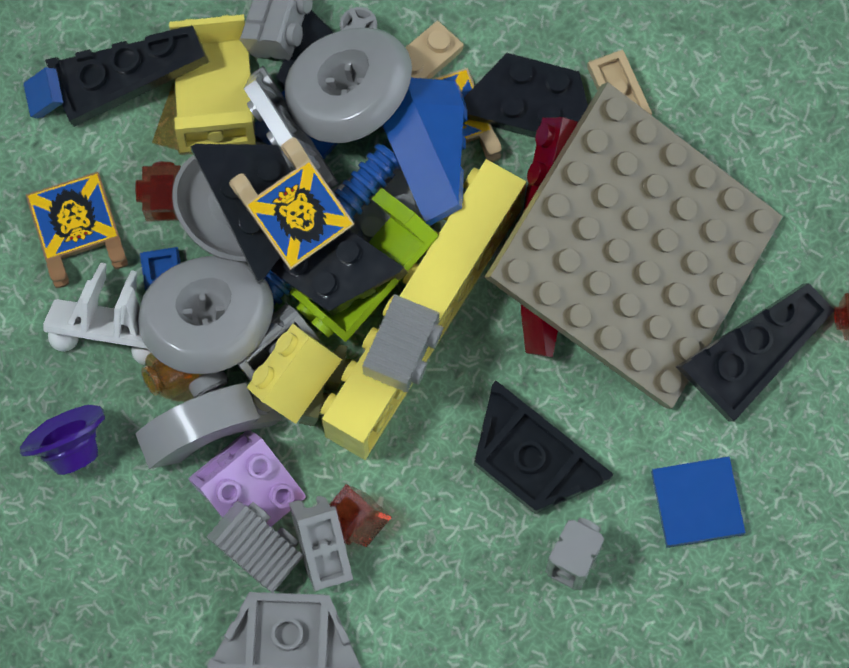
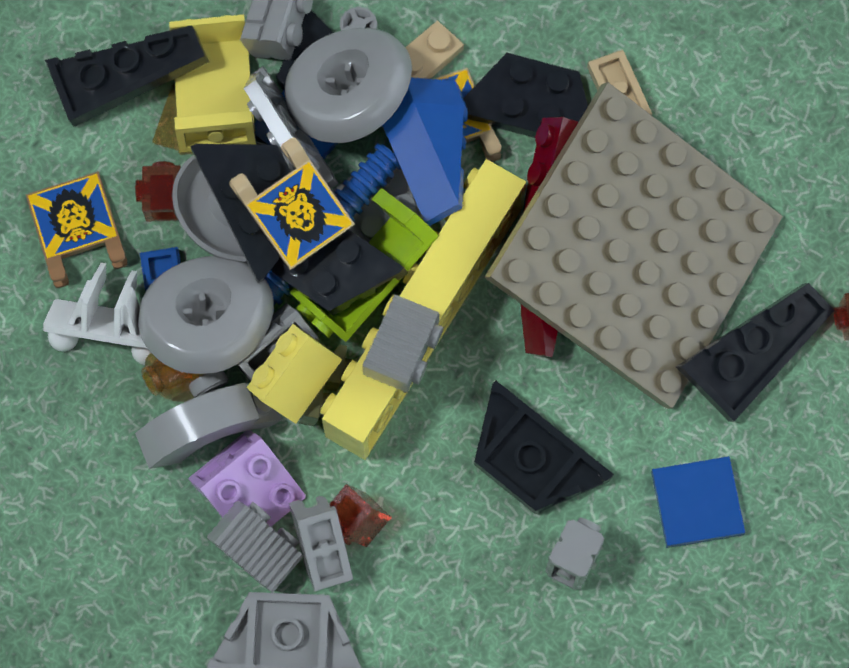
dark purple hat [20,404,105,475] -> none
blue tile [23,67,63,118] -> none

